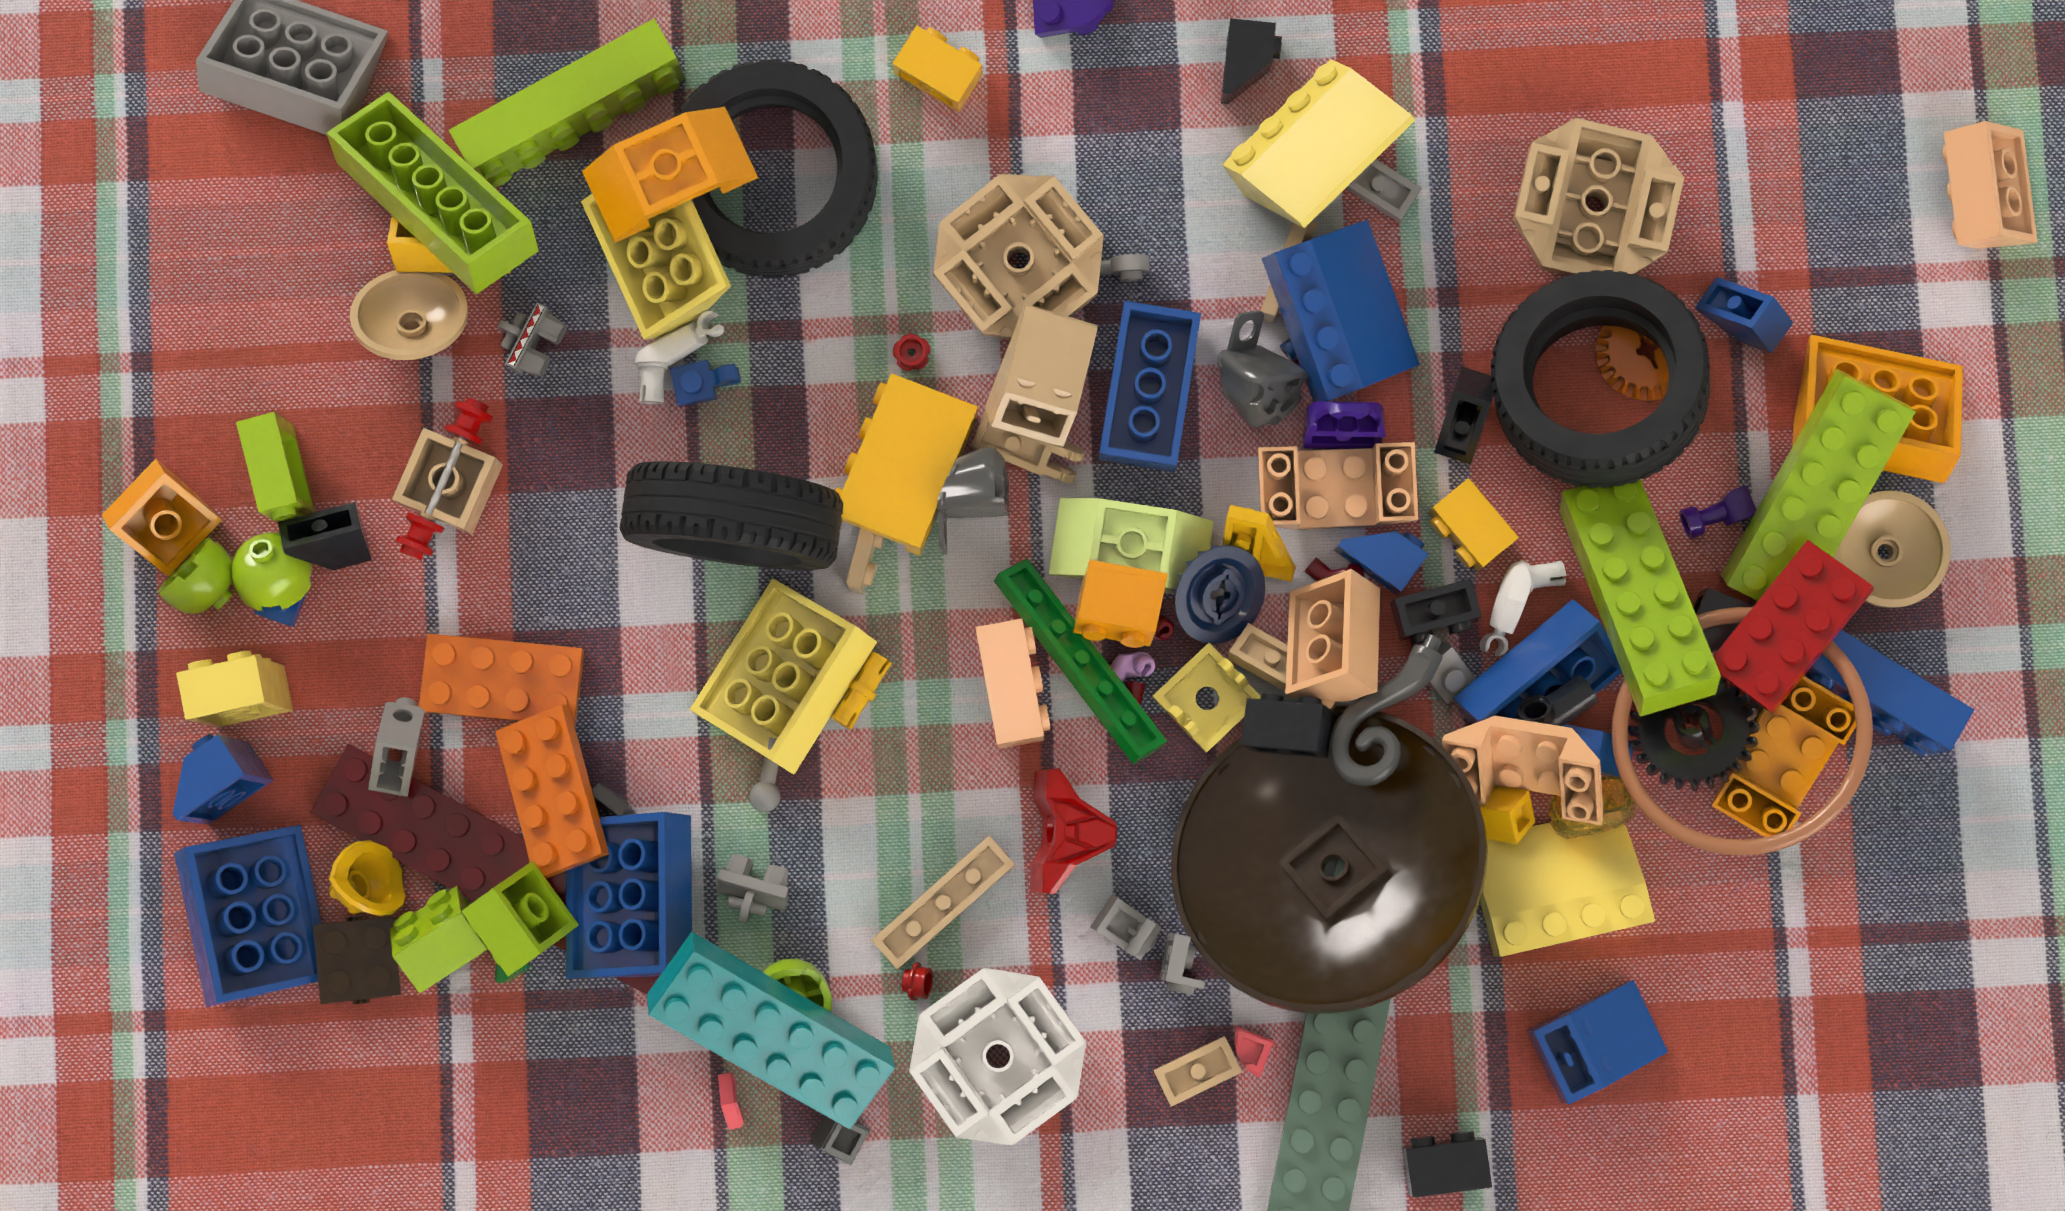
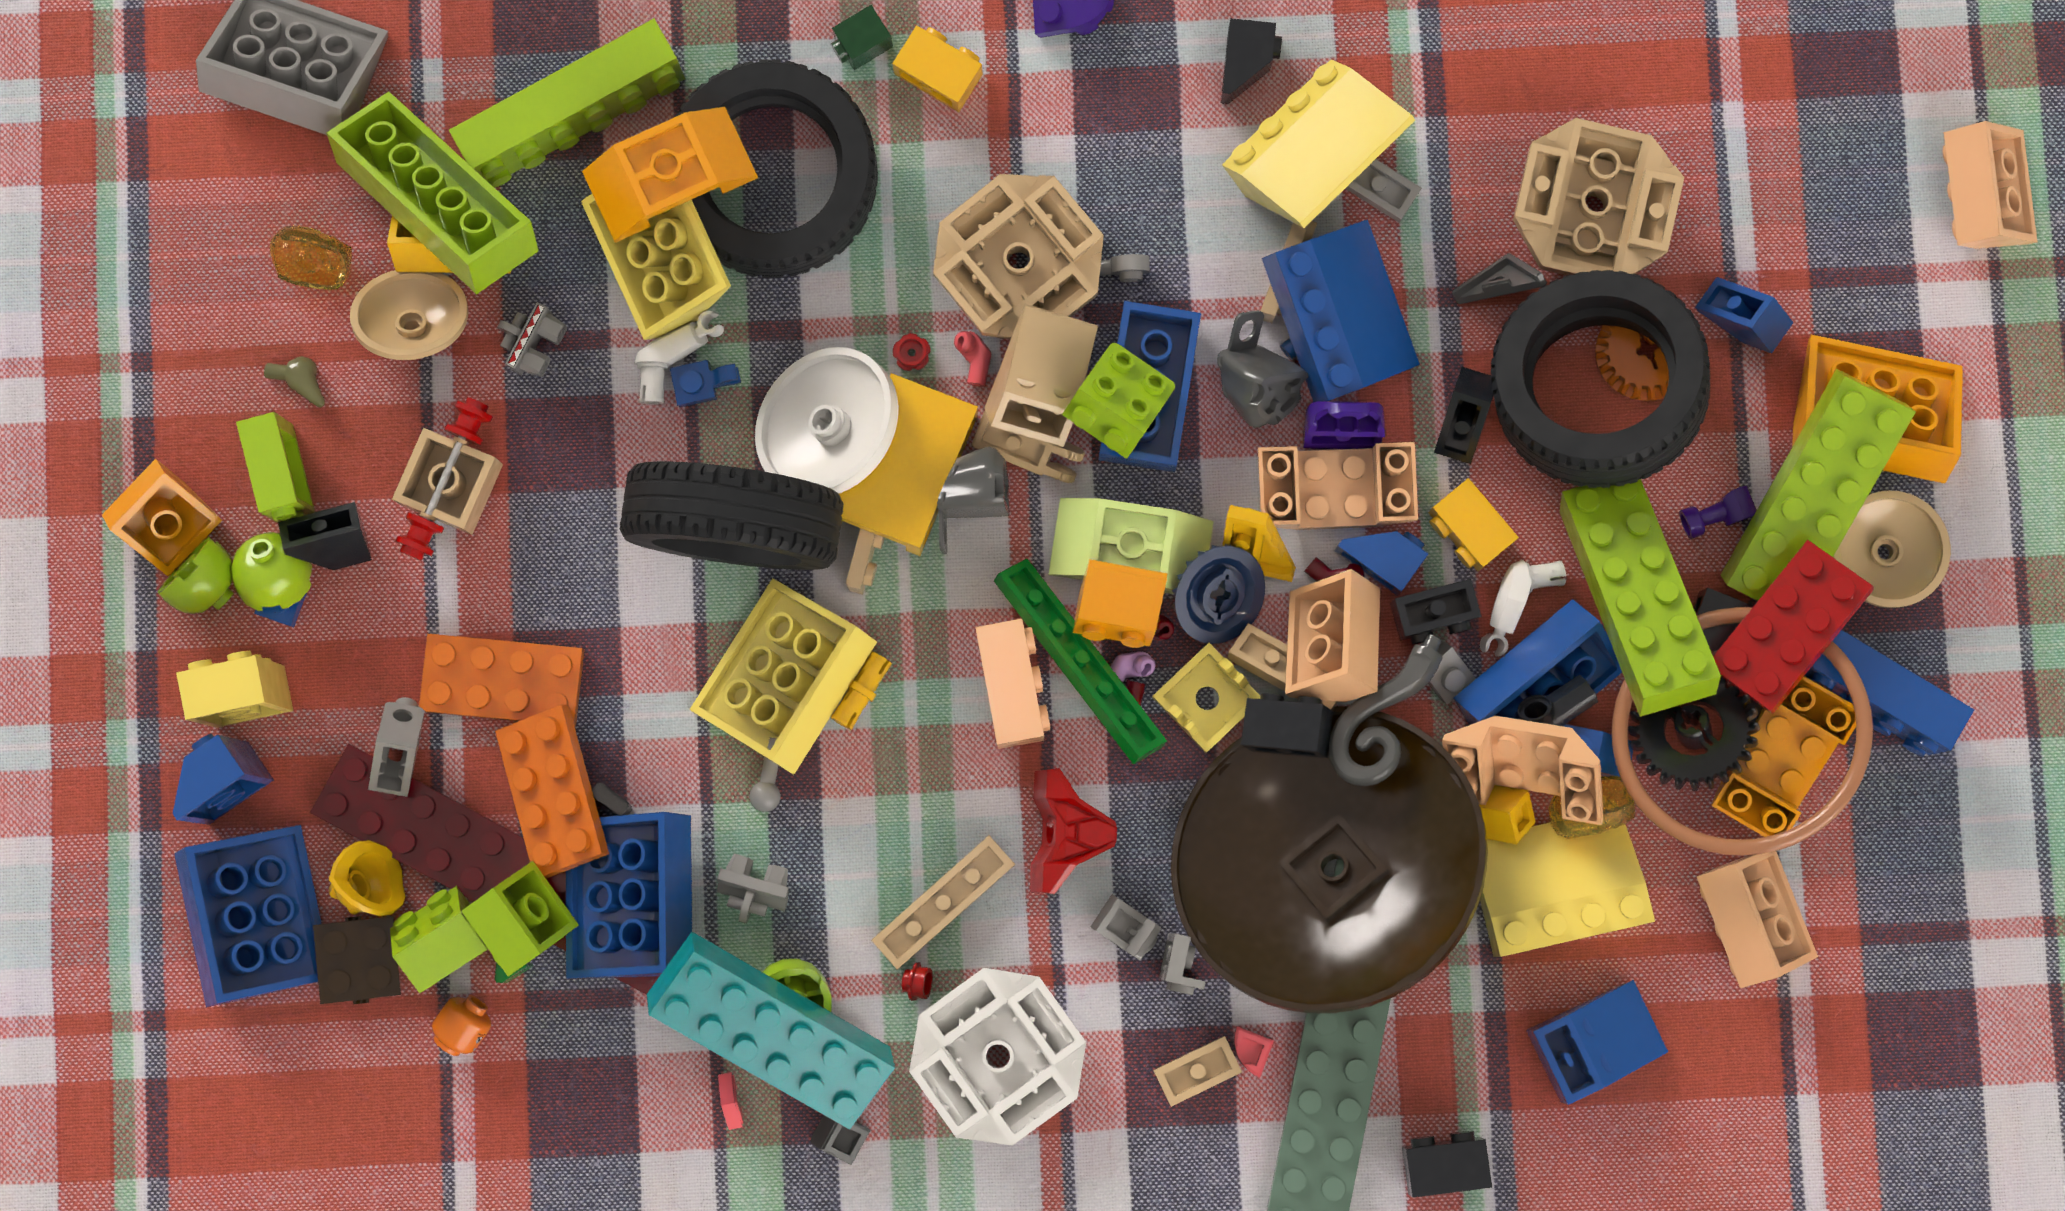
none -> olive animal [264,356,325,408]
none -> clear yellow piece [270,225,352,290]
none -> orange head [432,995,492,1056]
none -> white dish [755,347,899,494]
none -> dark green brick [831,5,893,70]
none -> coral arm [954,331,991,387]
none -> lime bracket [1062,343,1175,459]
none -> dark grey tile [1452,253,1547,304]
none -> light nougat slope [1696,851,1818,988]

